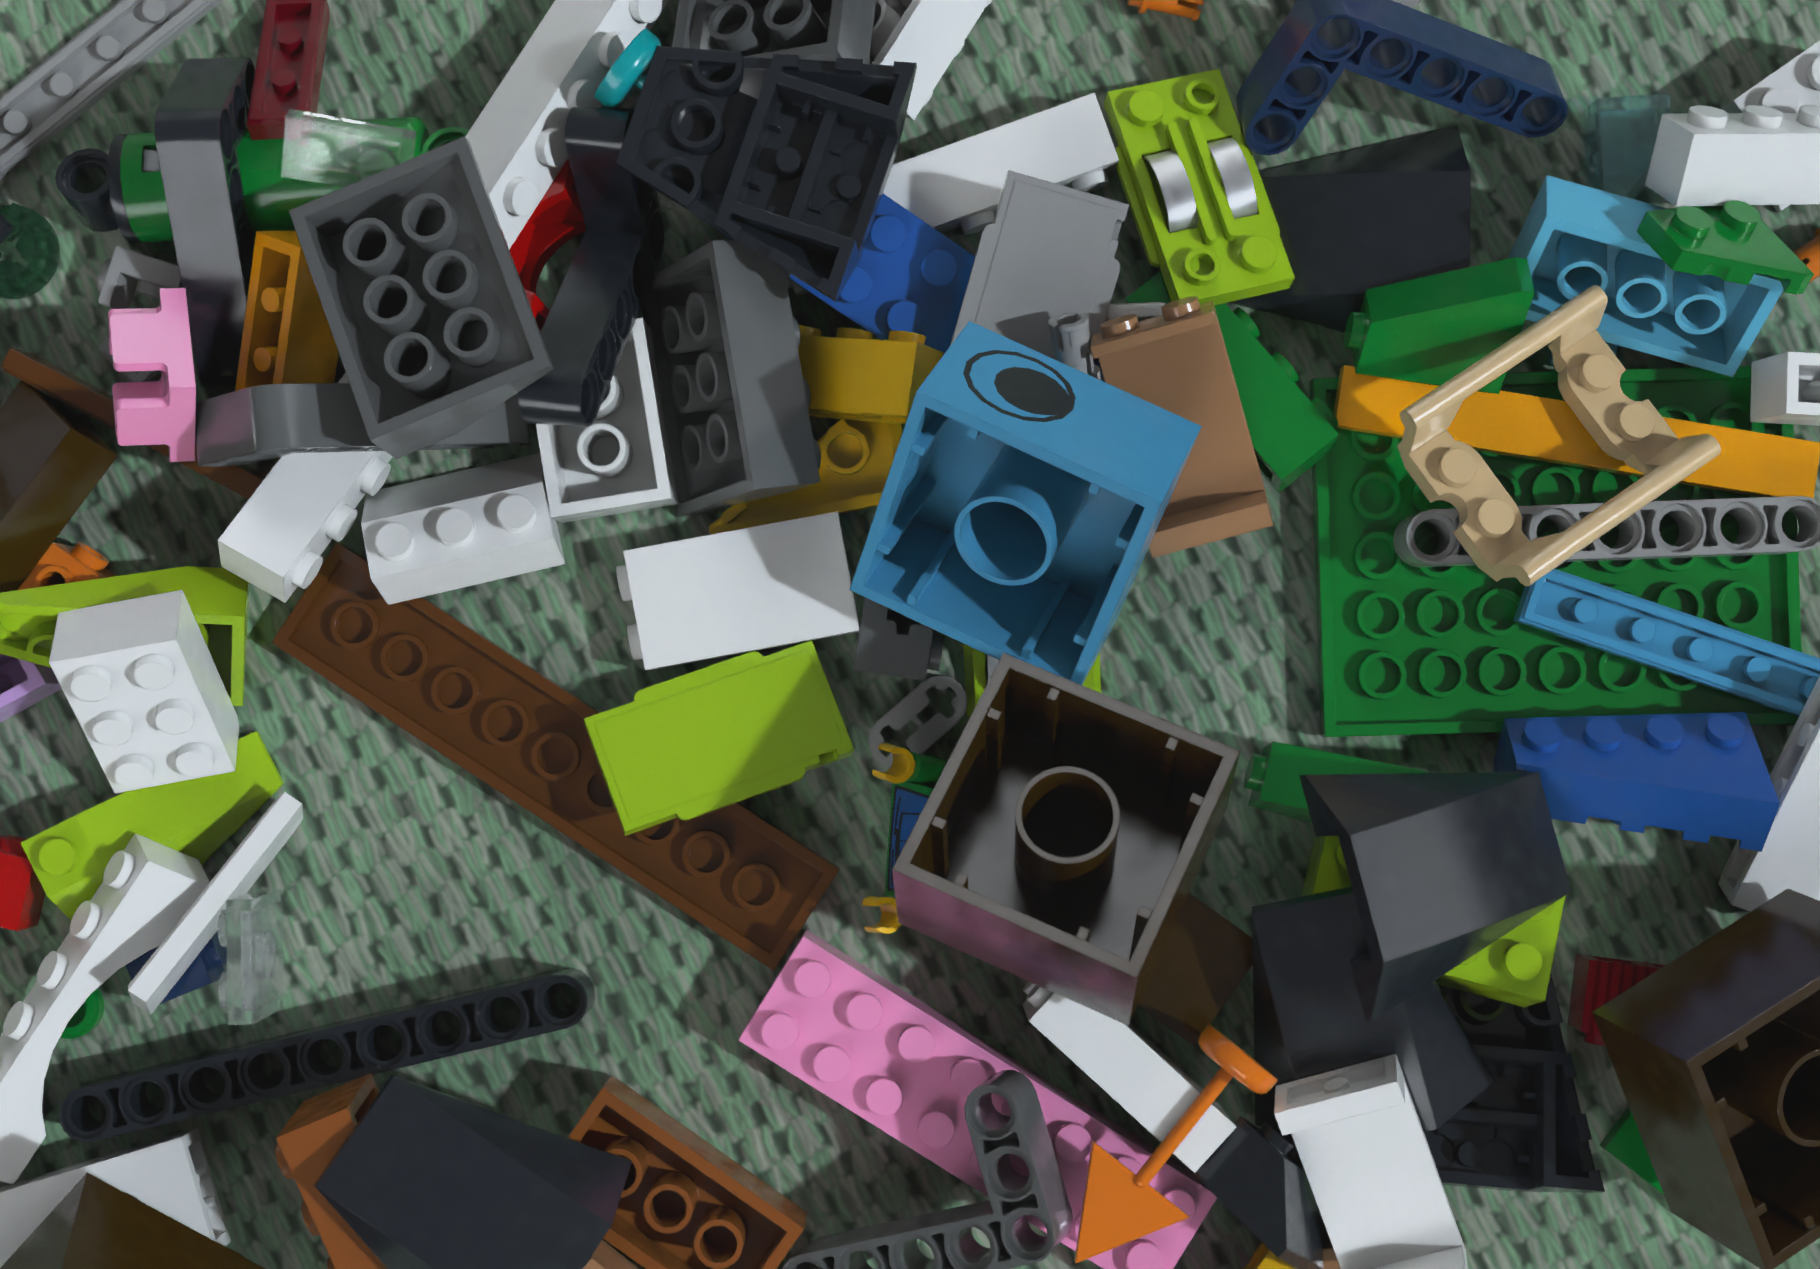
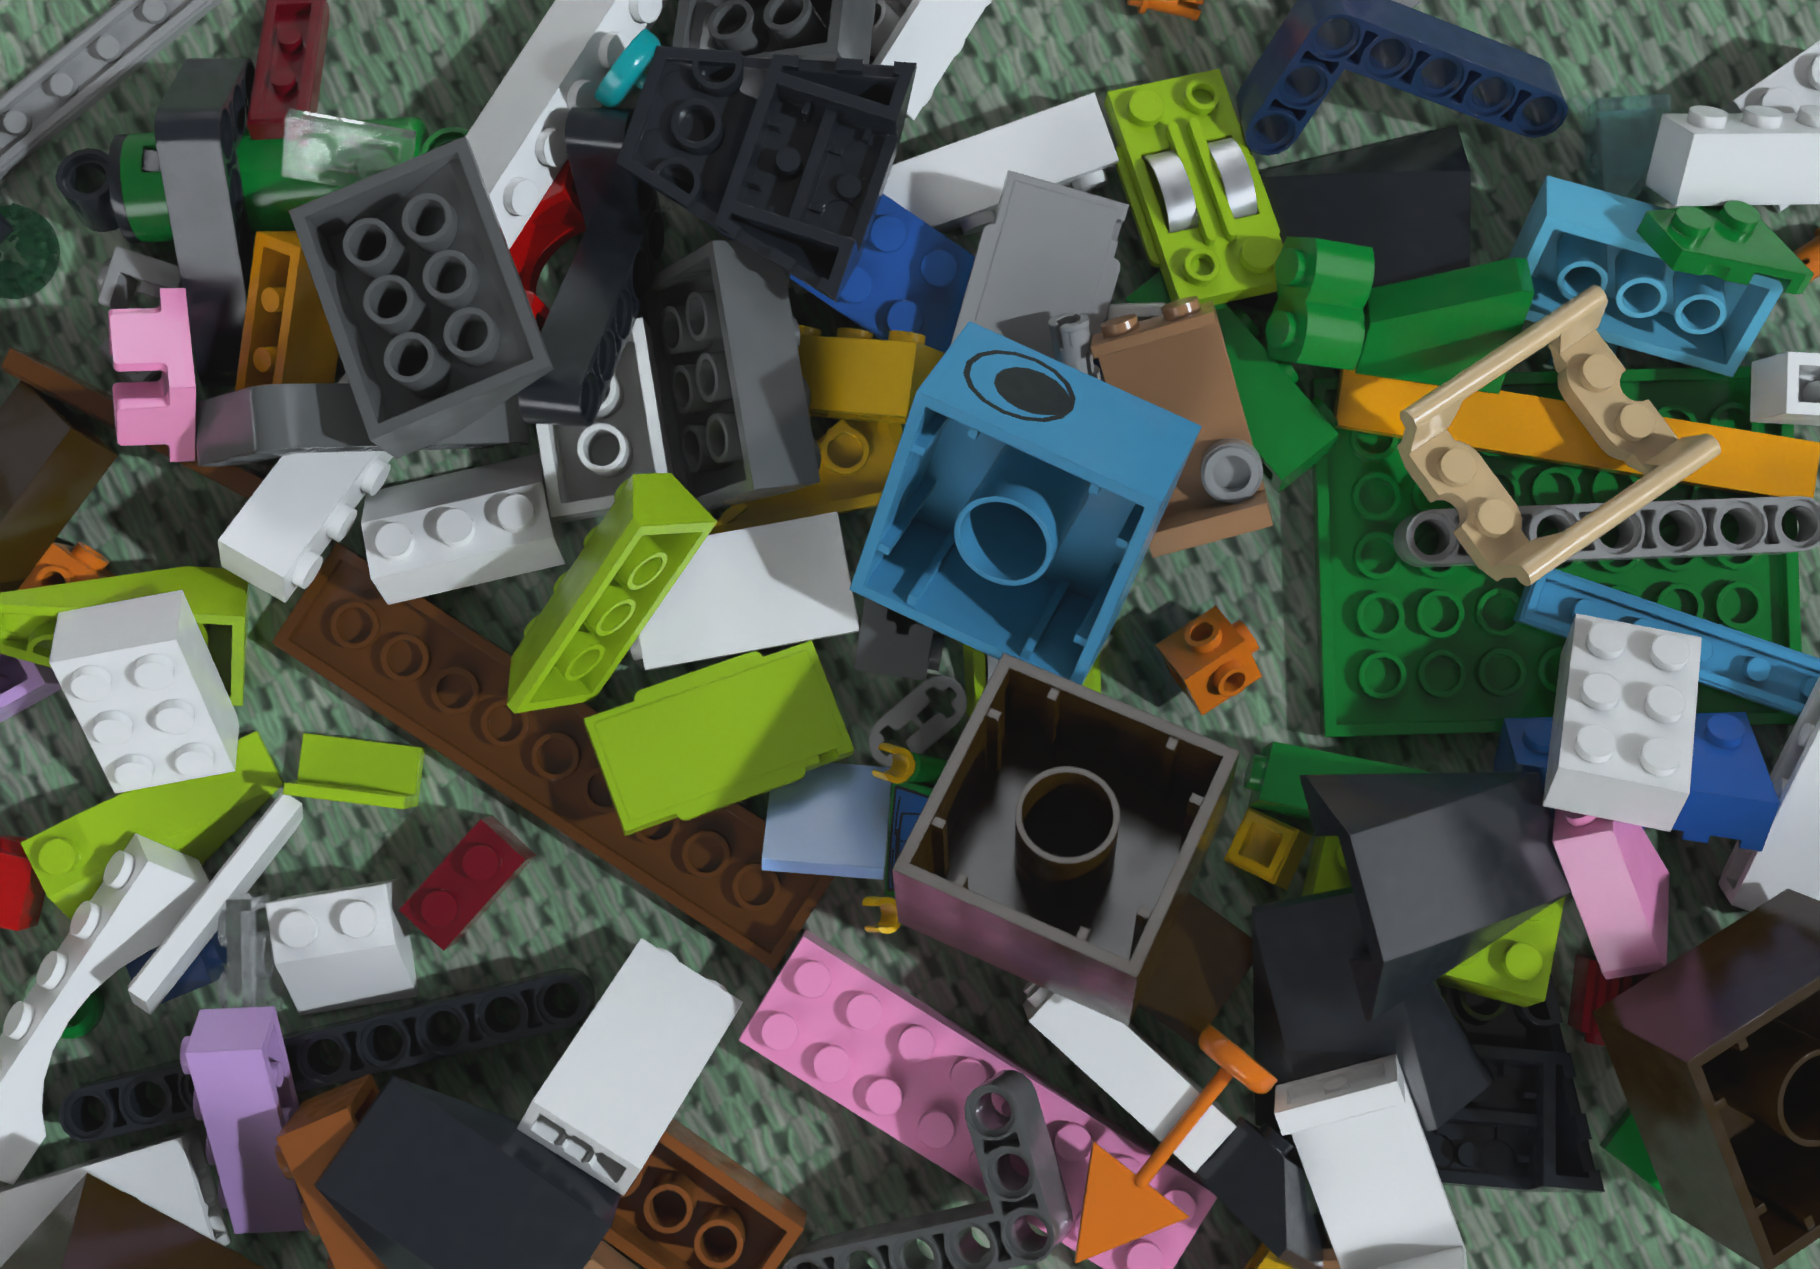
none -> lavender brick [180,1006,308,1234]
none -> white slope [265,878,419,1016]
none -> lime panel [283,733,425,809]
none -> dark red brick [399,815,536,951]
none -> lime slope [507,473,717,714]
none -> white brick [517,938,743,1196]
none -> light blue tile [762,763,891,880]
none -> orange brick [1156,605,1262,716]
none -> light grey tile [1200,438,1263,503]
none -> yellow slope [1224,807,1312,890]
none -> green brick [1266,236,1375,370]
none -> white brick [1543,613,1702,832]
none -> bright pink slope [1552,809,1670,979]

